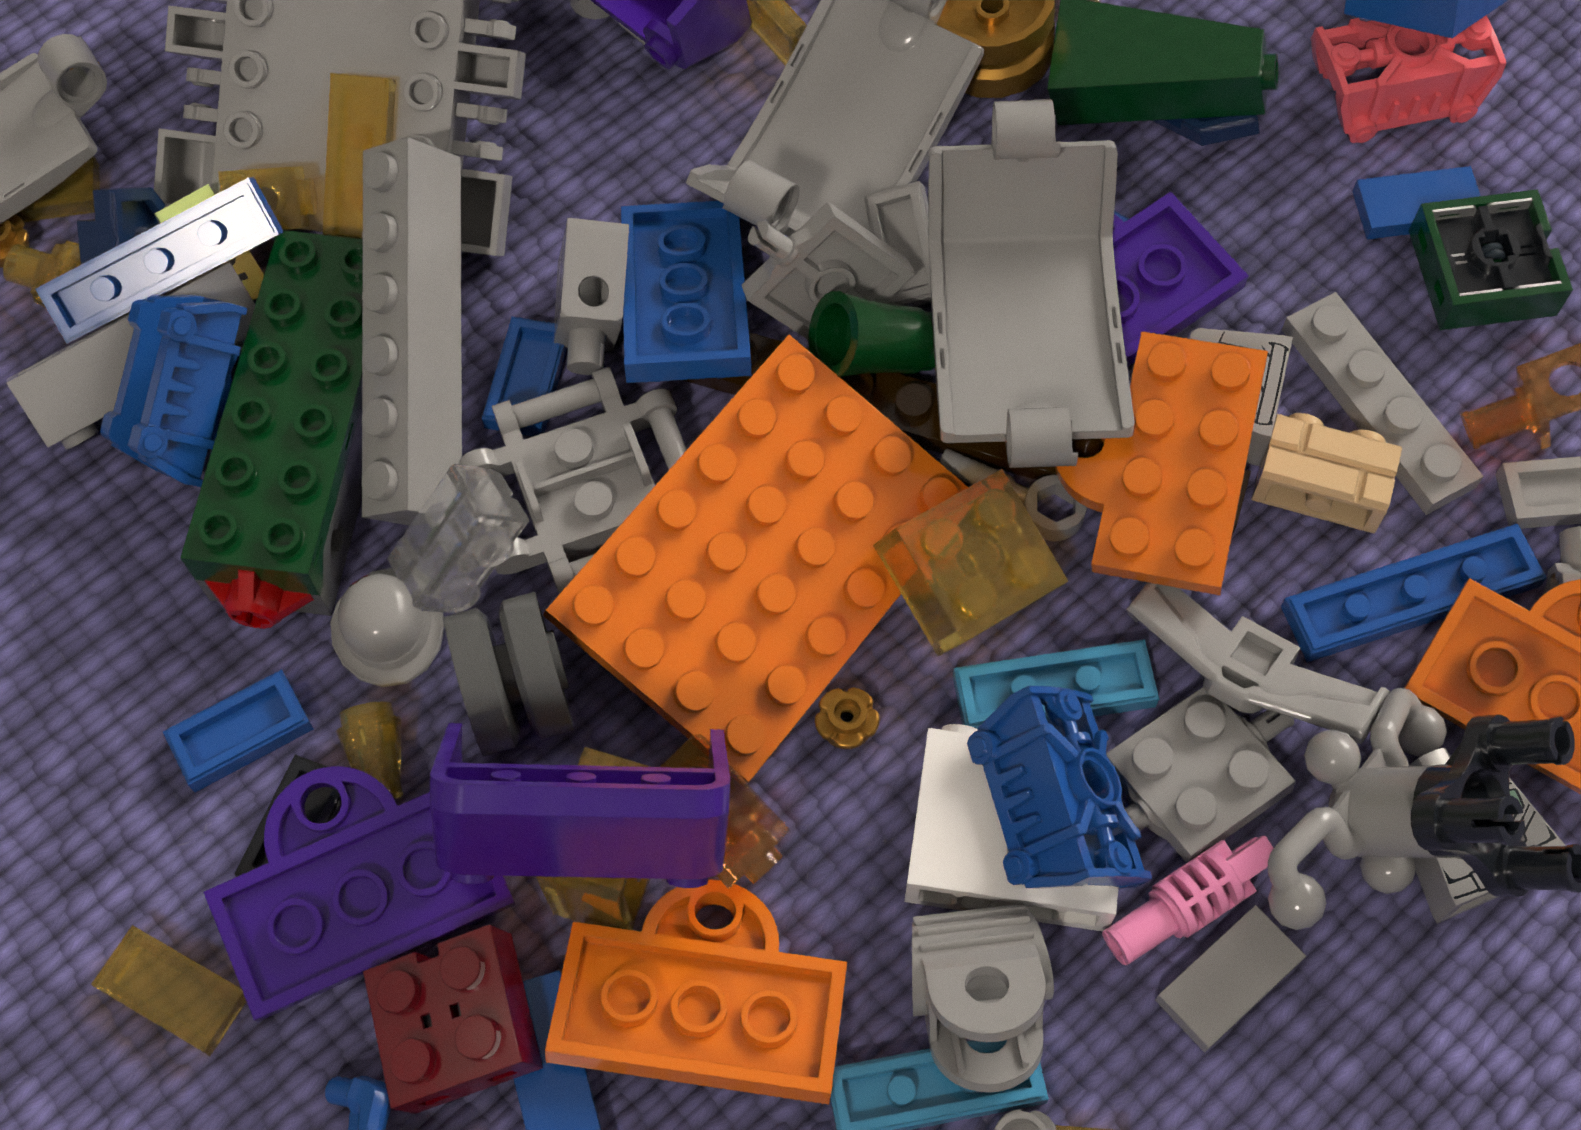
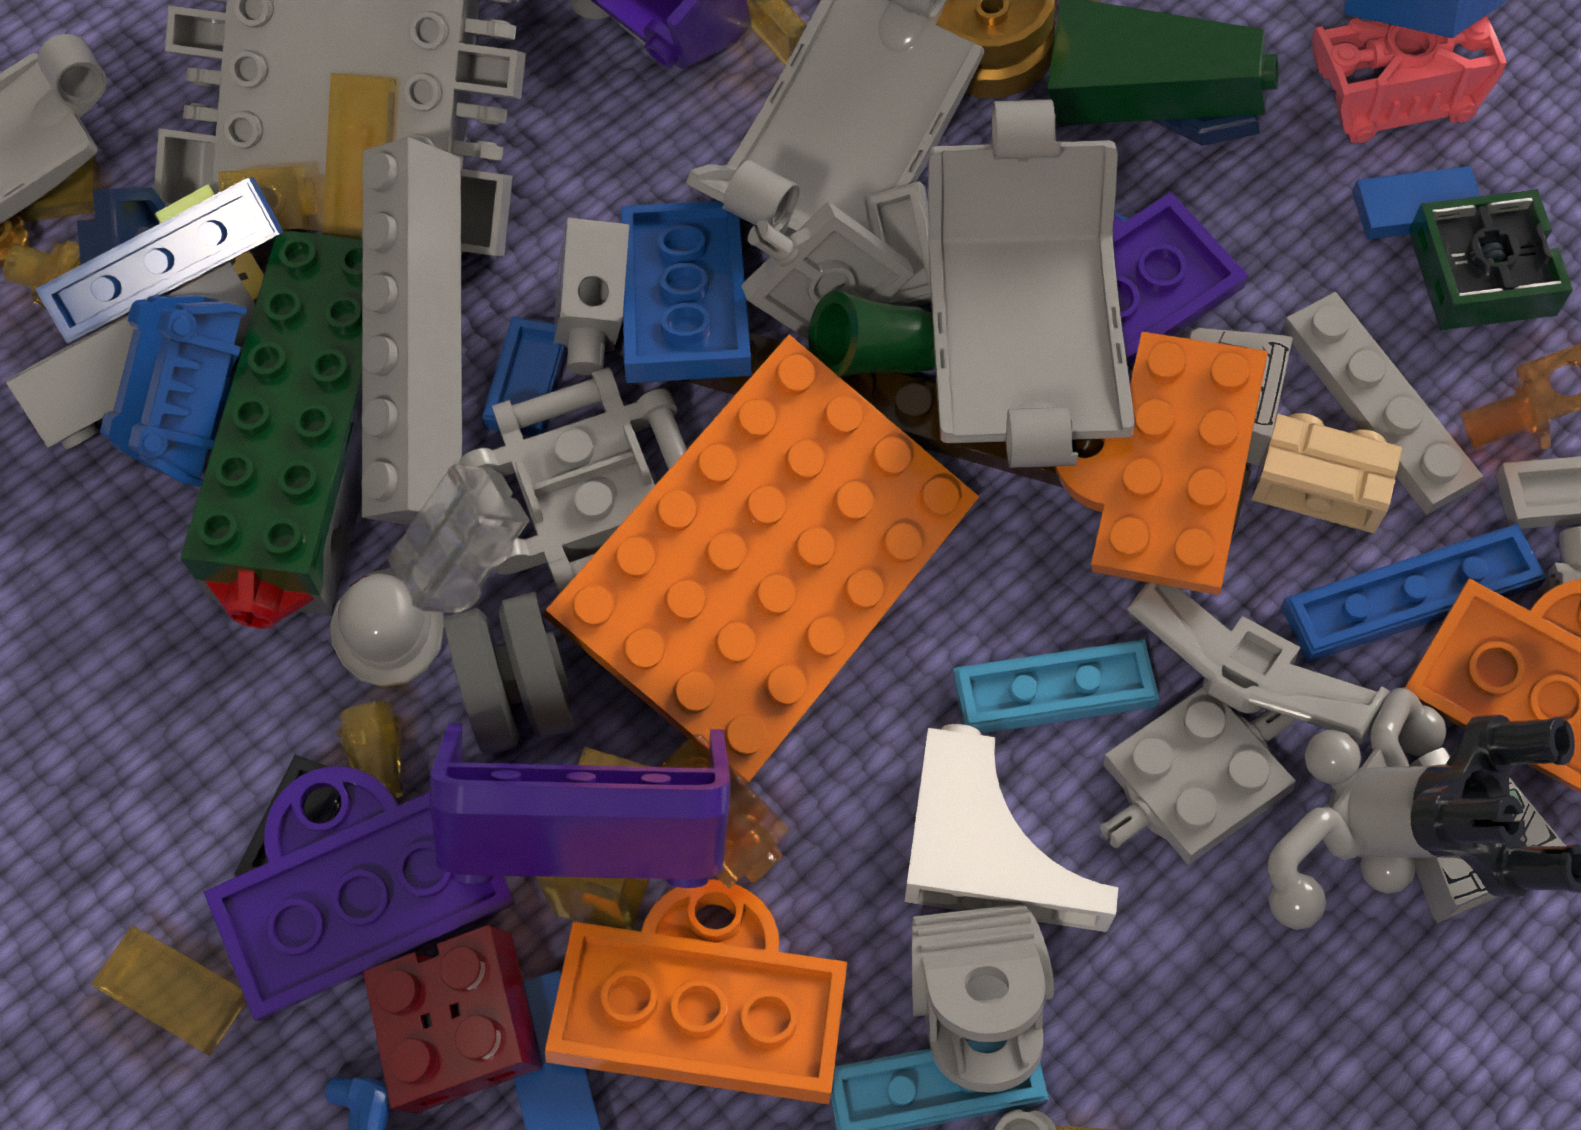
blue tile [163,669,314,792] -> none
pearl gold plate [815,687,880,749] -> none
clear yellow brick [873,469,1068,656] -> none
light grey piece [940,448,1087,541] -> none
blue piece [967,686,1152,889] -> none
bright pink hinge [1102,836,1274,965] -> none
light grey tile [1155,905,1306,1053] -> none

